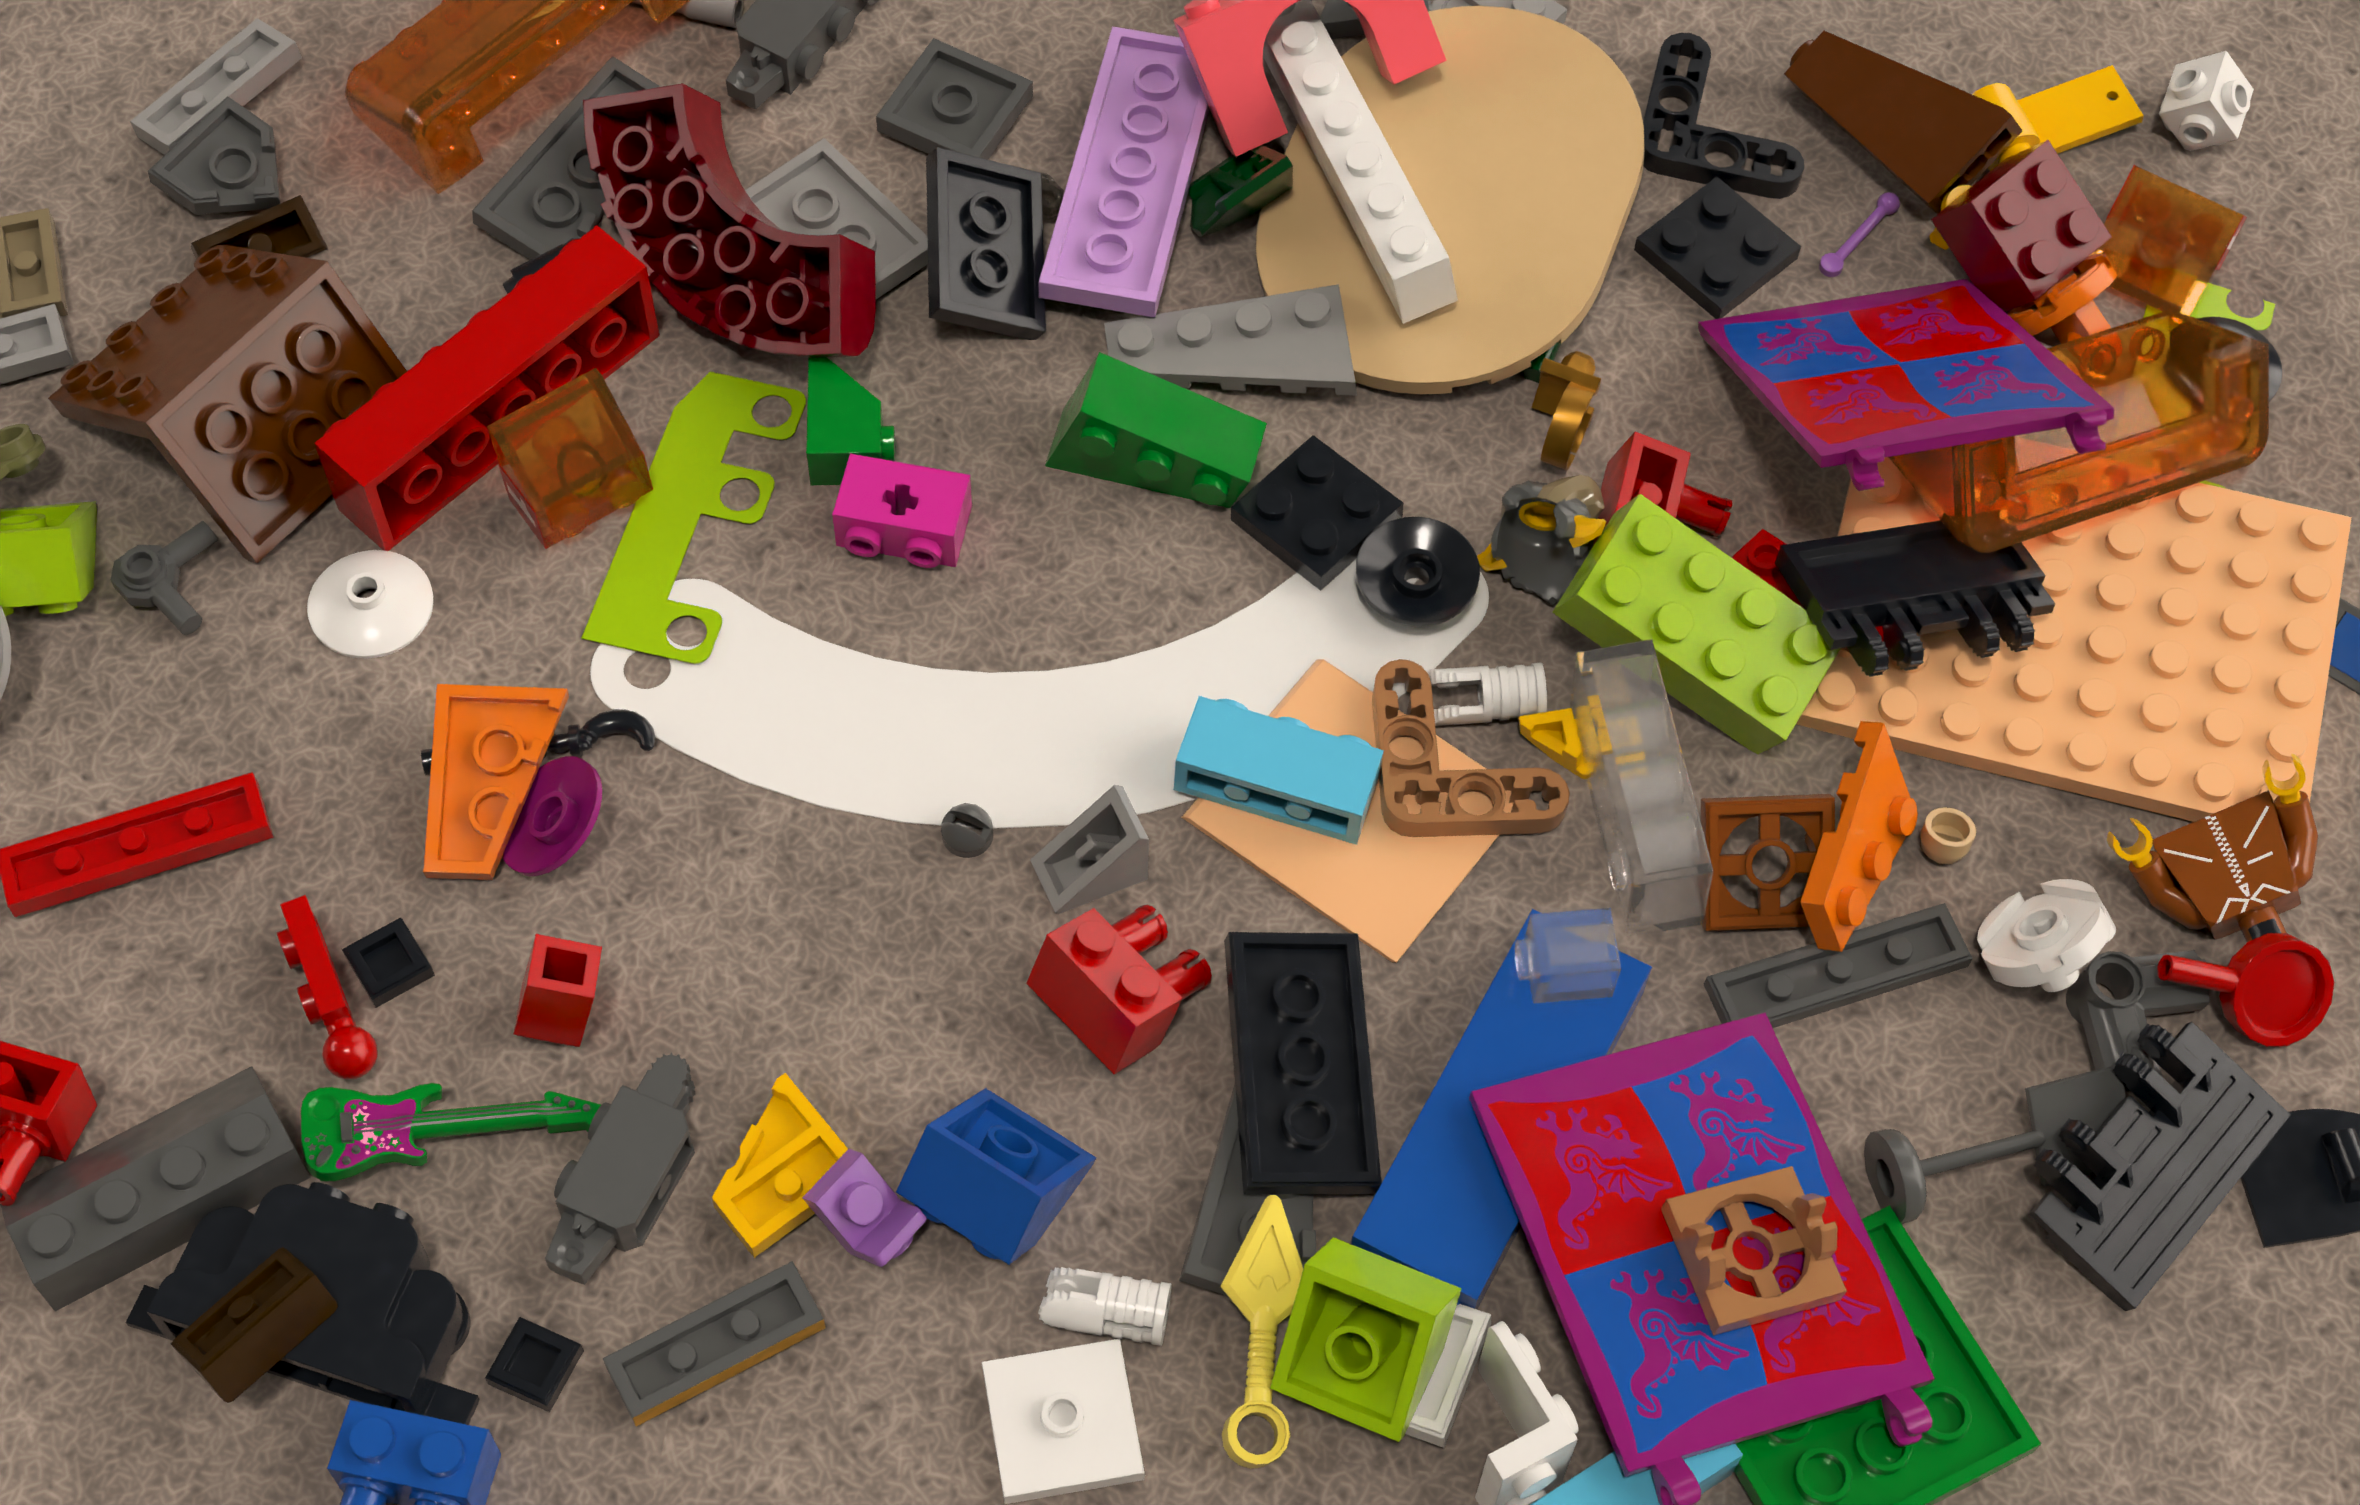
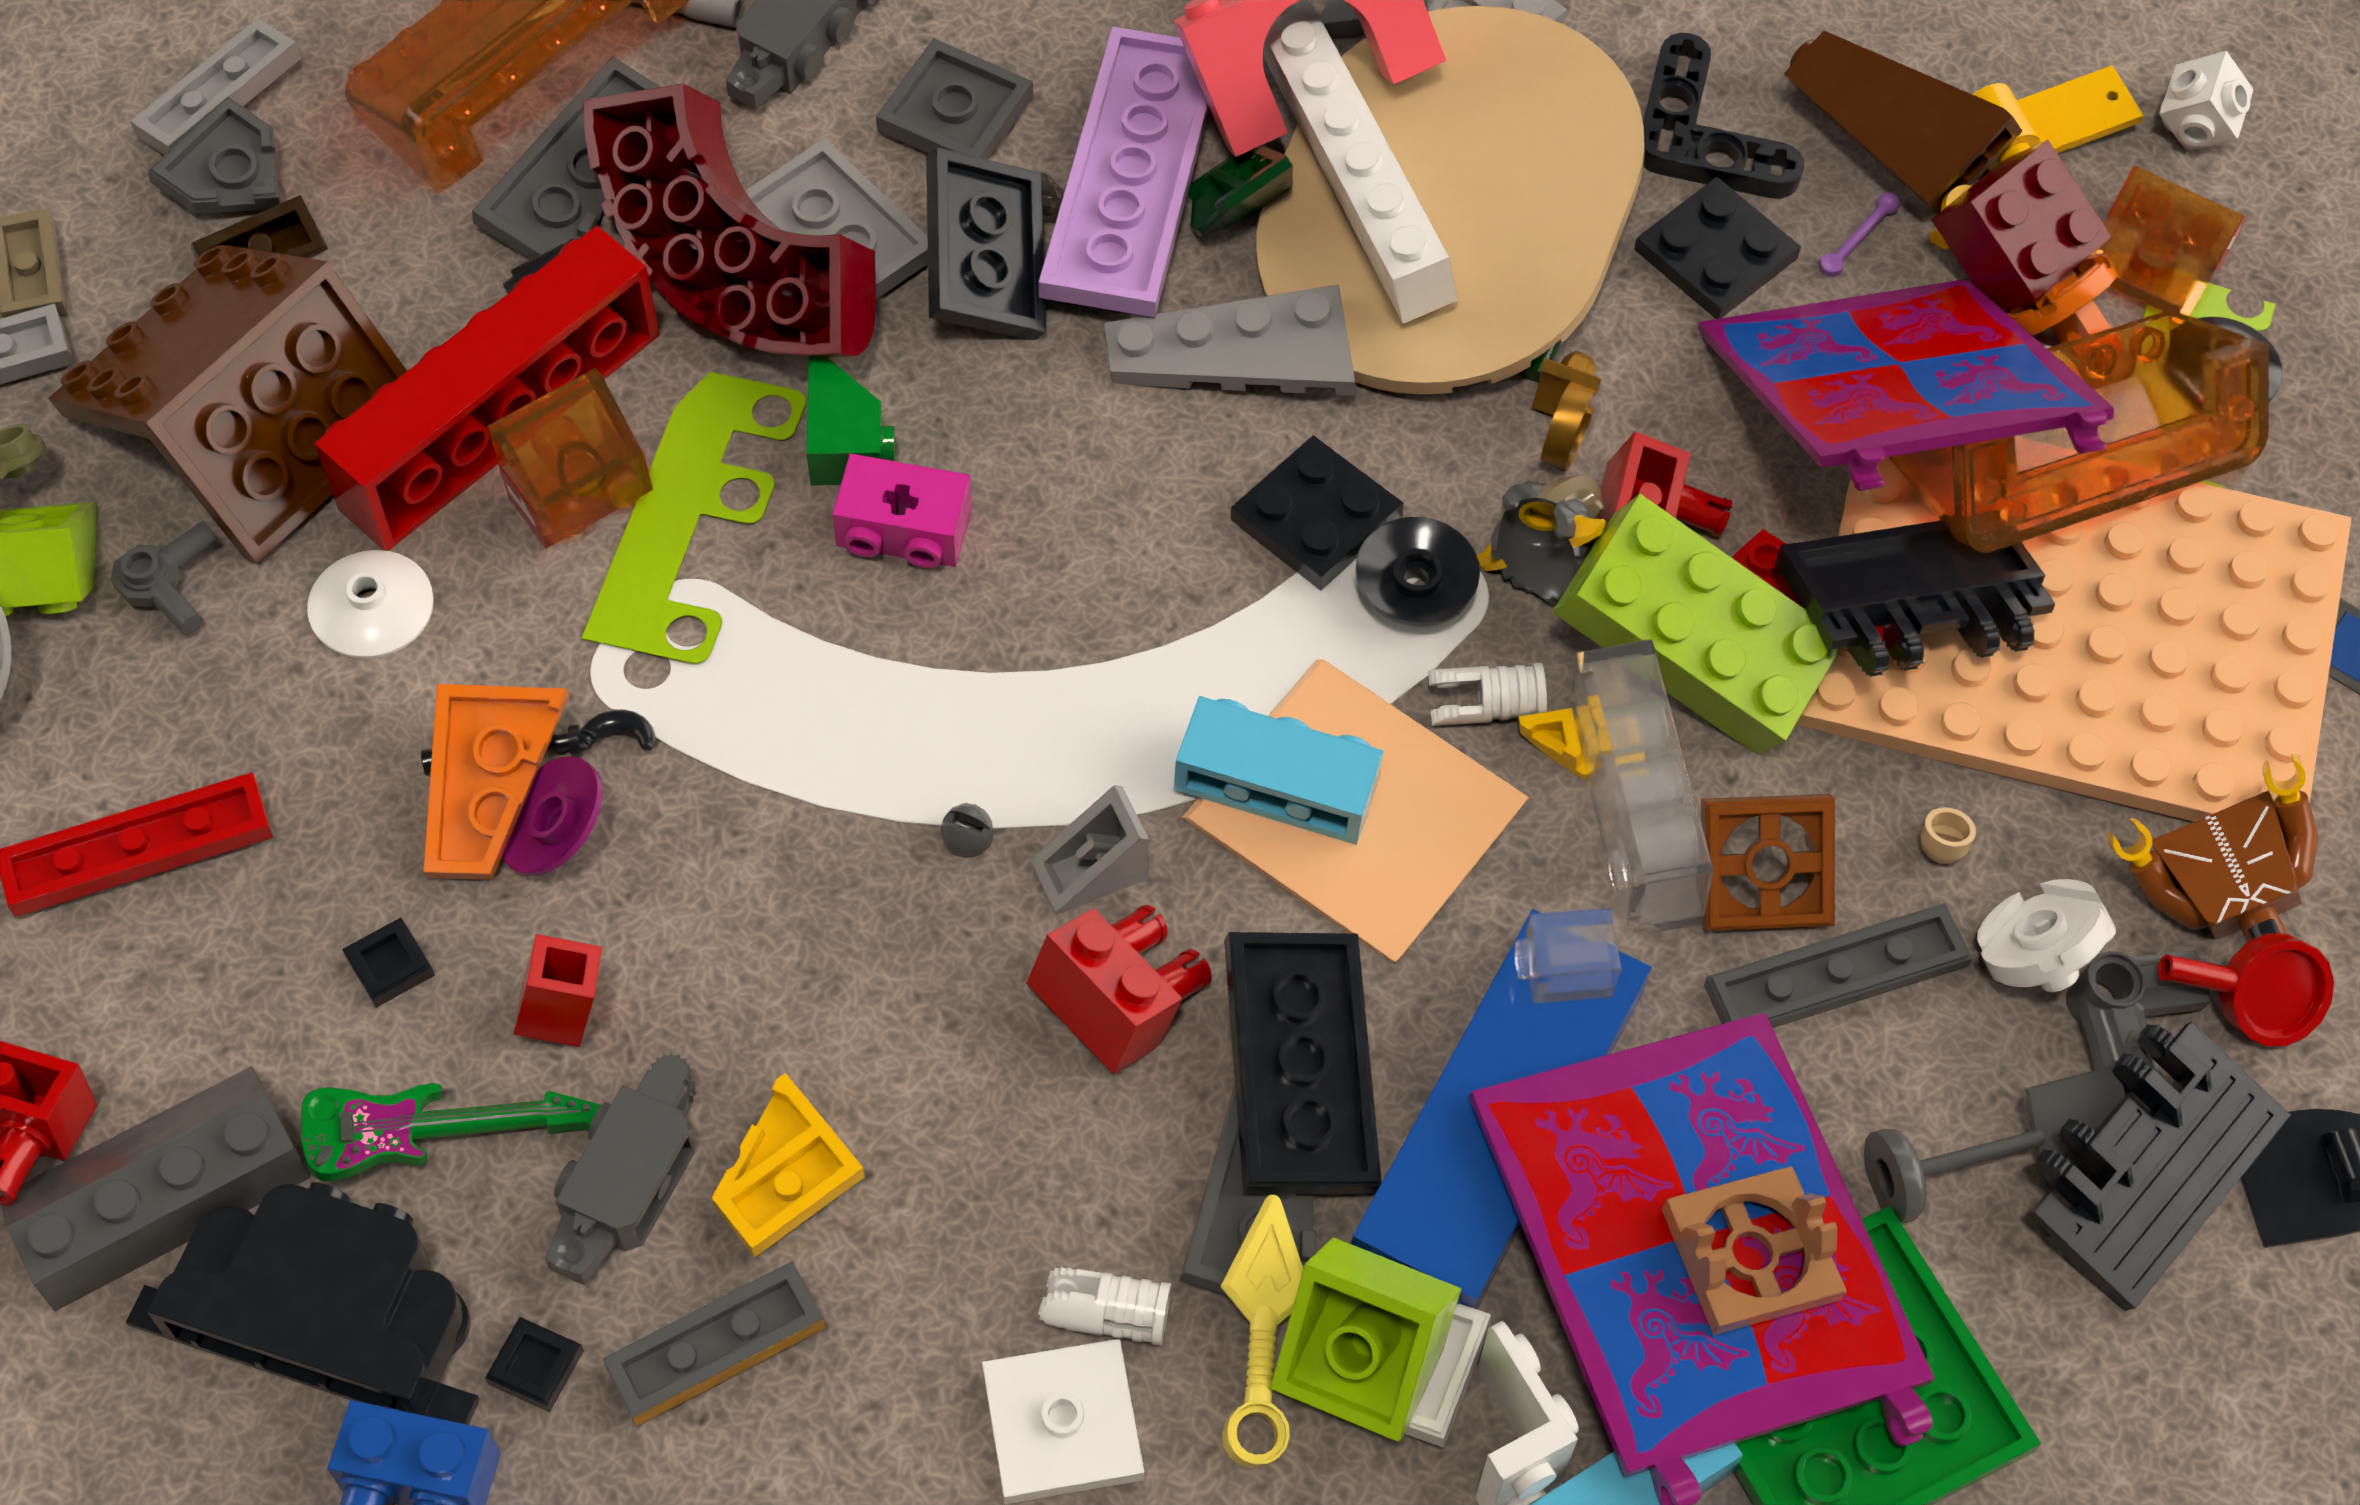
dark brown slope [170,1247,338,1403] -> none
red plate [277,895,378,1080] -> none
medium lavender bracket [802,1149,927,1267] -> none
blue slope [896,1088,1097,1265] -> none
green wedge [1045,352,1267,508] -> none
medium nougat beam [1372,659,1570,837] -> none
orange wing [1800,721,1918,952] -> none

